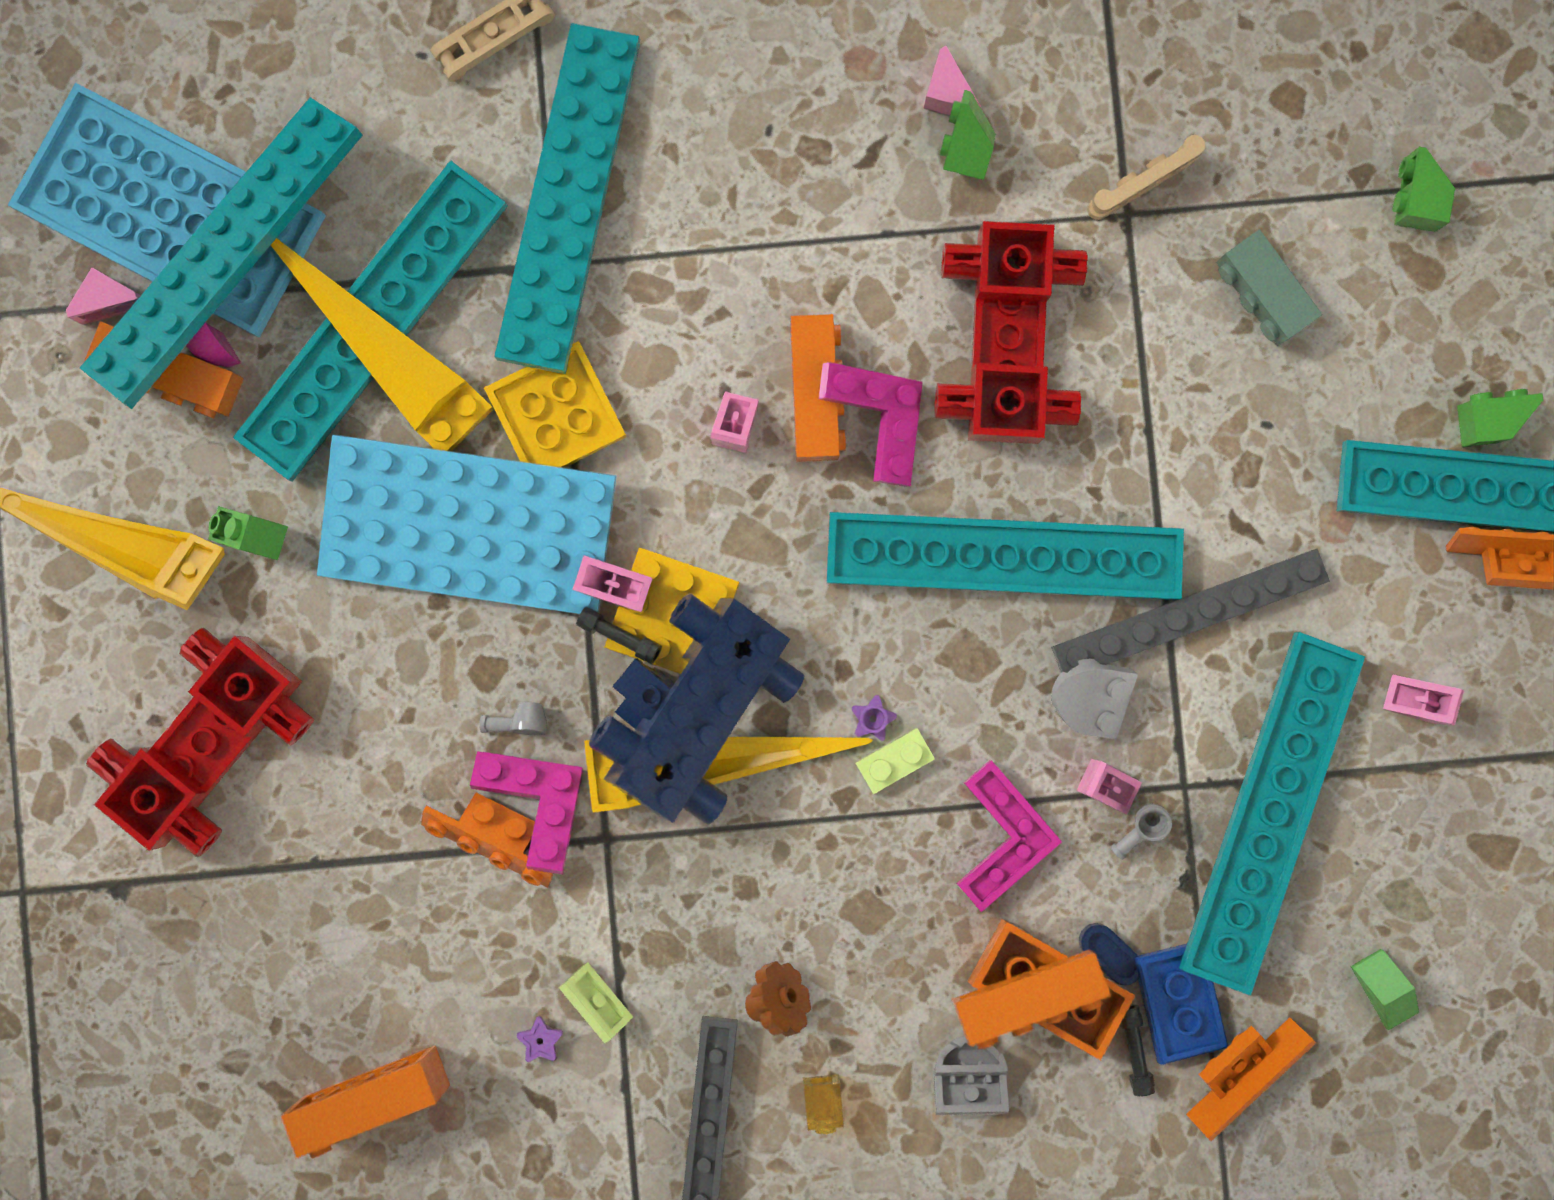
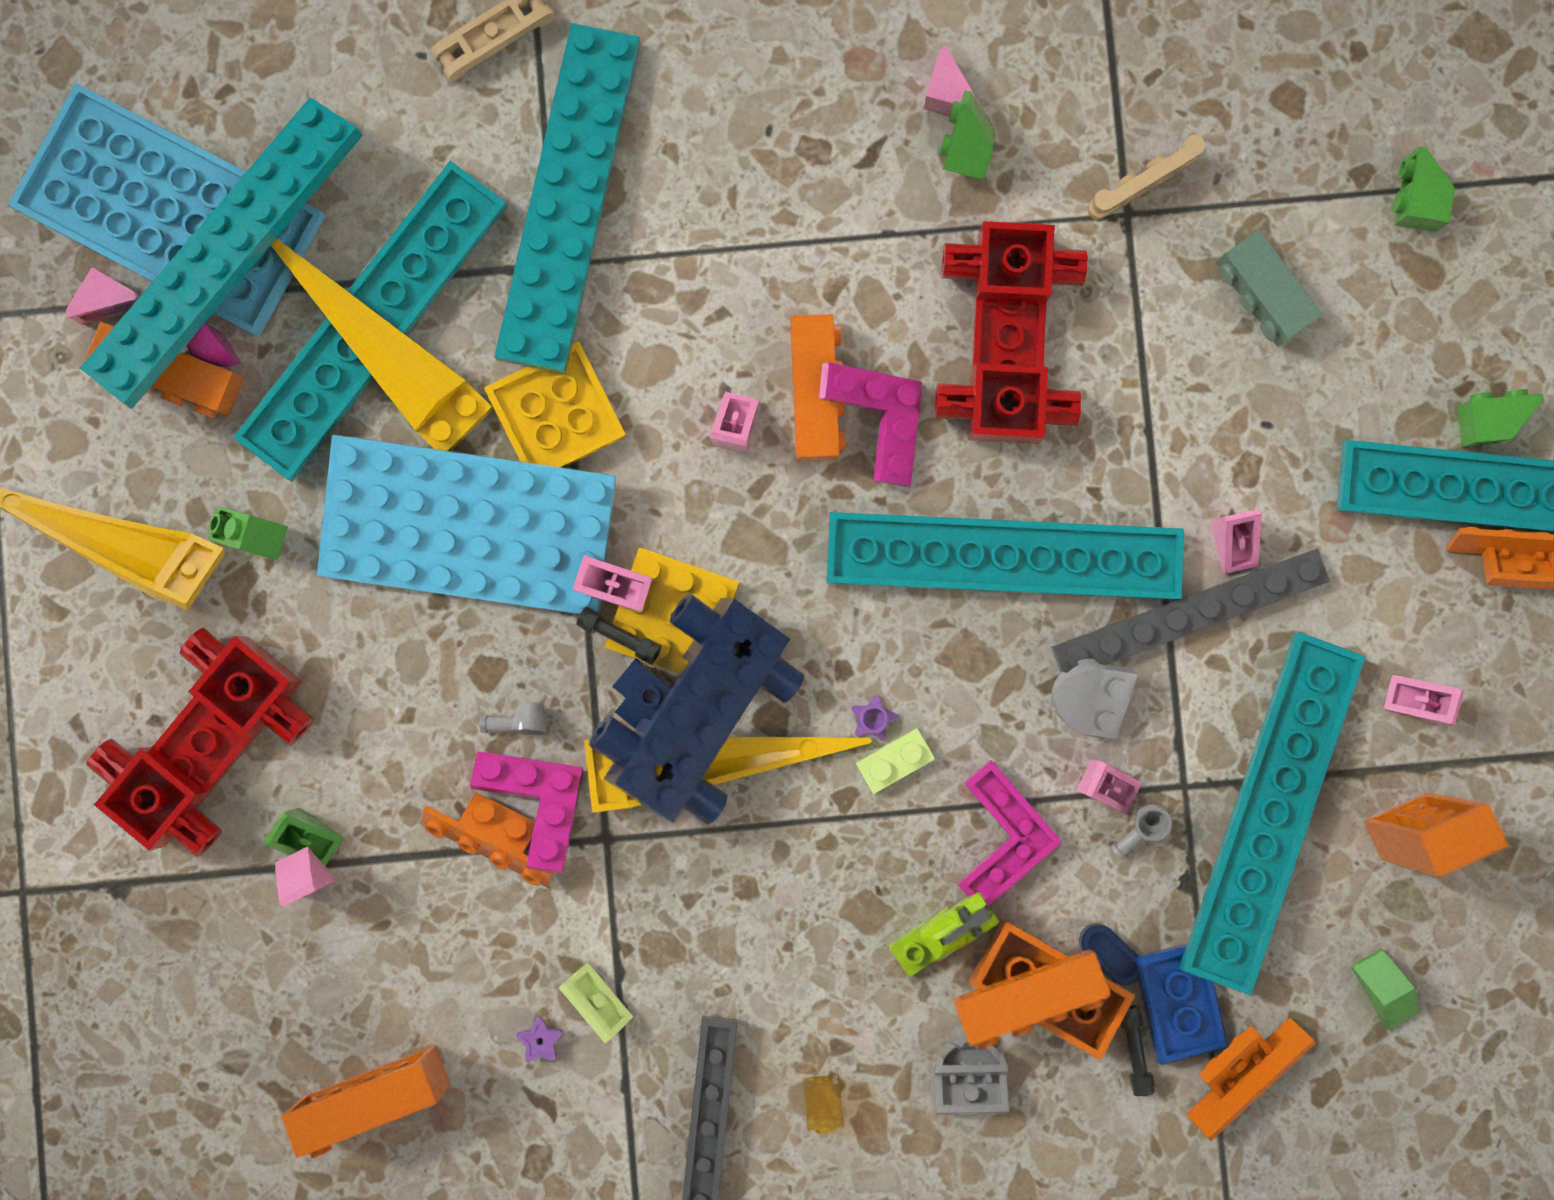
dark orange plant [745,961,811,1037] -> none
none -> bright green slope [264,808,343,866]
none -> bright pink slope [275,847,335,907]
none -> lime plate [889,891,1000,977]
none -> bright pink slope [1211,509,1262,574]
none -> orange brick [1364,792,1509,877]

